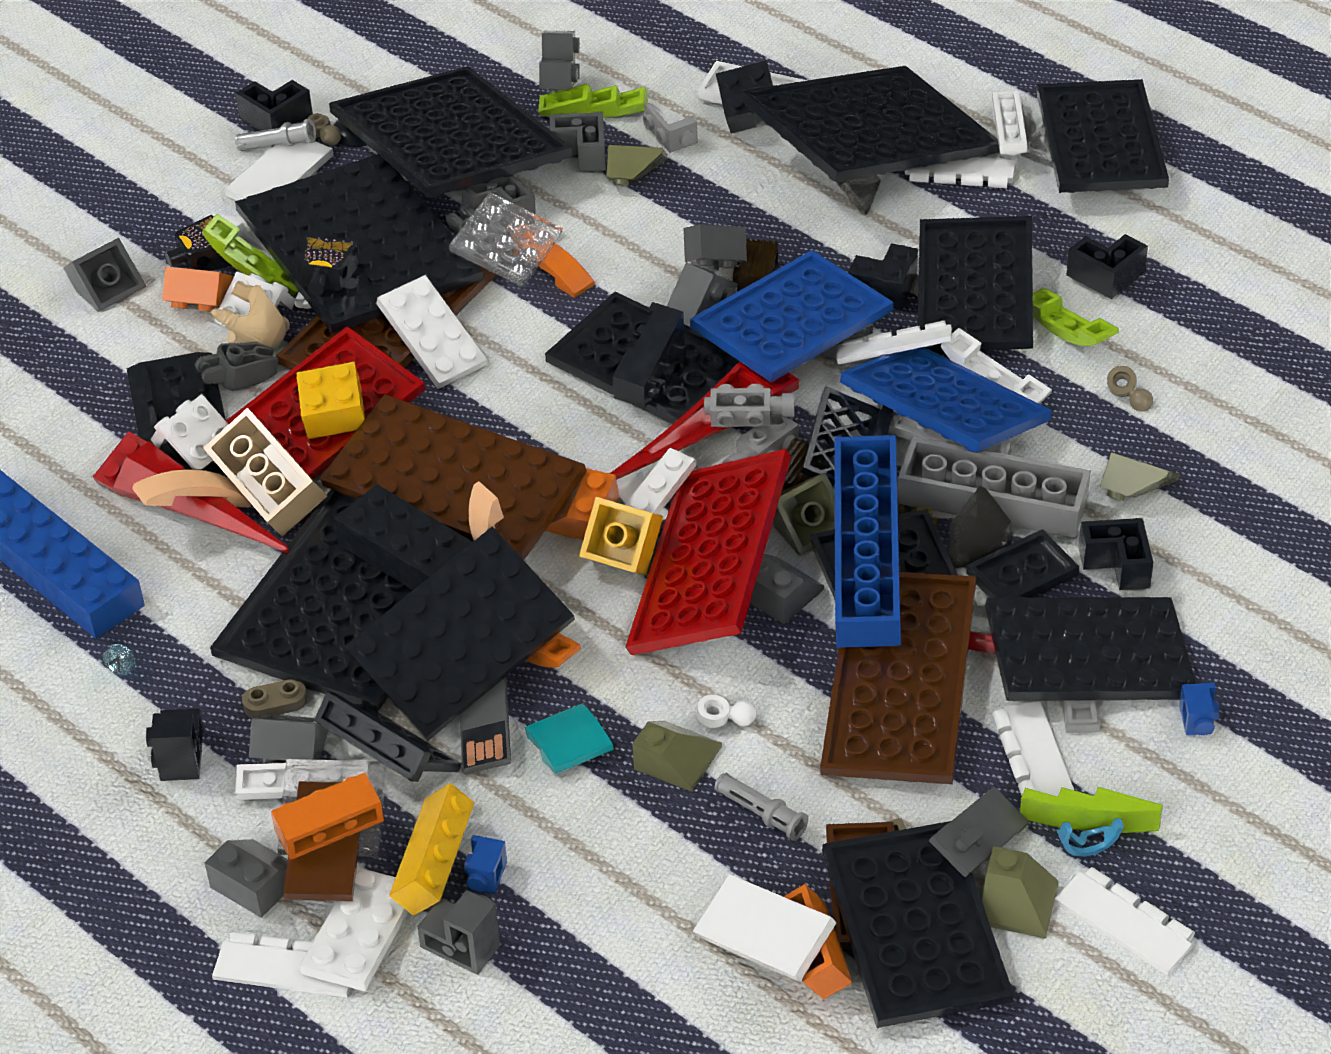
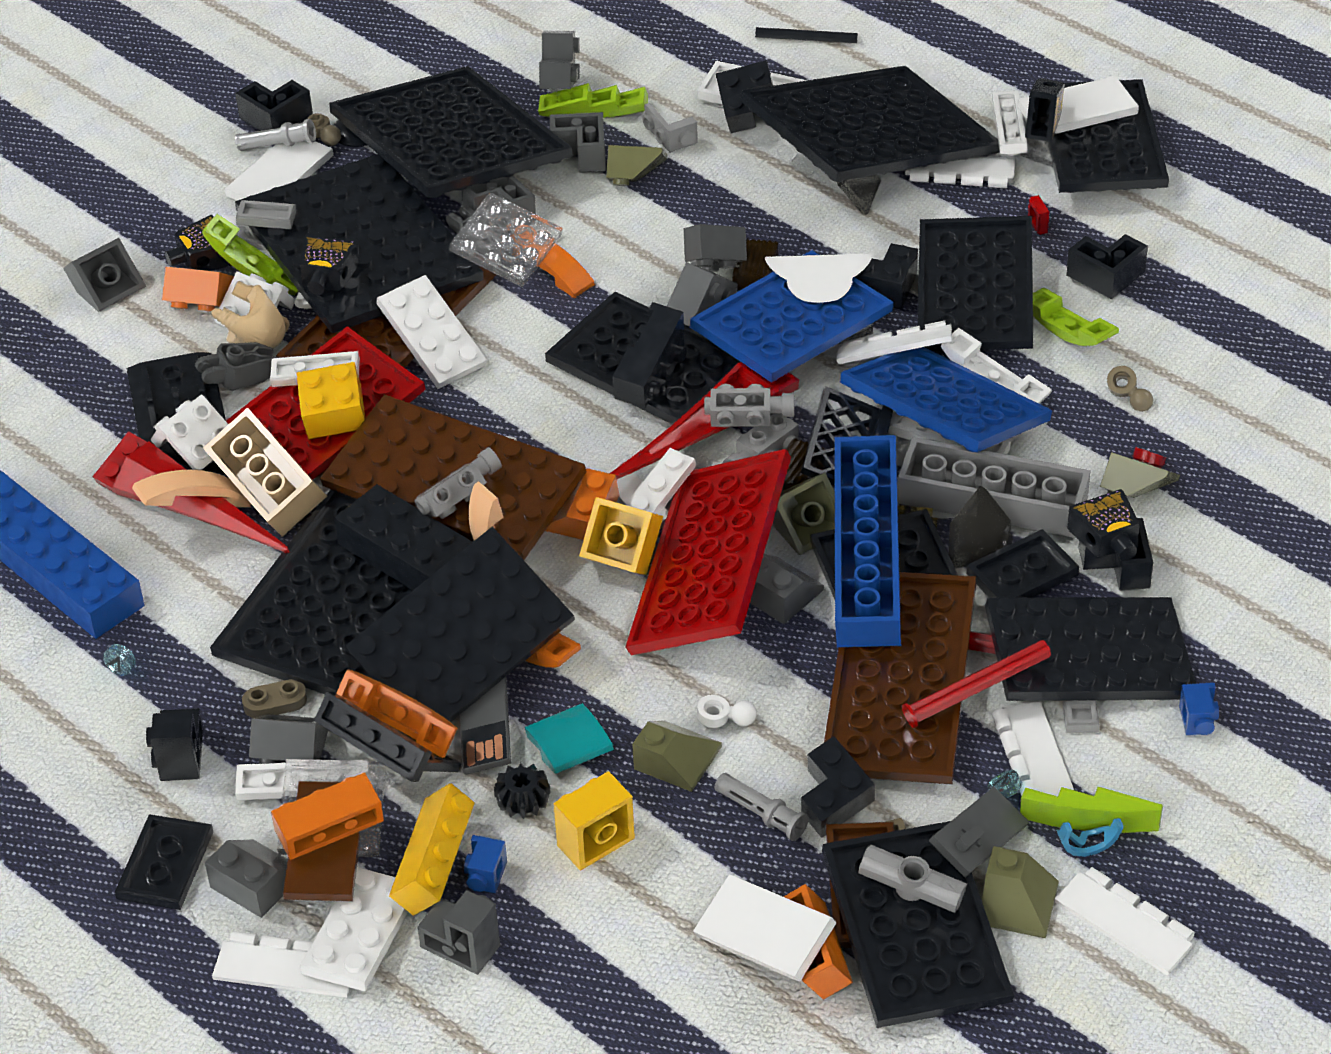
none -> black tile [115,814,214,910]
none -> light grey tile [236,200,296,229]
none -> white tile [270,351,360,387]
none -> orange slope [337,669,458,758]
none -> light grey brick [414,447,502,519]
none -> black gear [494,762,551,819]
none -> yellow brick [553,771,635,871]
none -> black bar [755,27,858,43]
none -> white sticker [765,253,872,303]
none -> black brick [801,736,875,838]
none -> light grey piece [858,845,967,913]
none -> red axle [902,640,1051,728]
none -> clear light blue tile [987,770,1023,798]
none -> white tile [1018,76,1139,134]
none -> black torso [1025,78,1065,142]
none -> red tile [1028,195,1050,235]
none -> black torso [1067,489,1139,560]
none -> red tile [1132,447,1166,468]

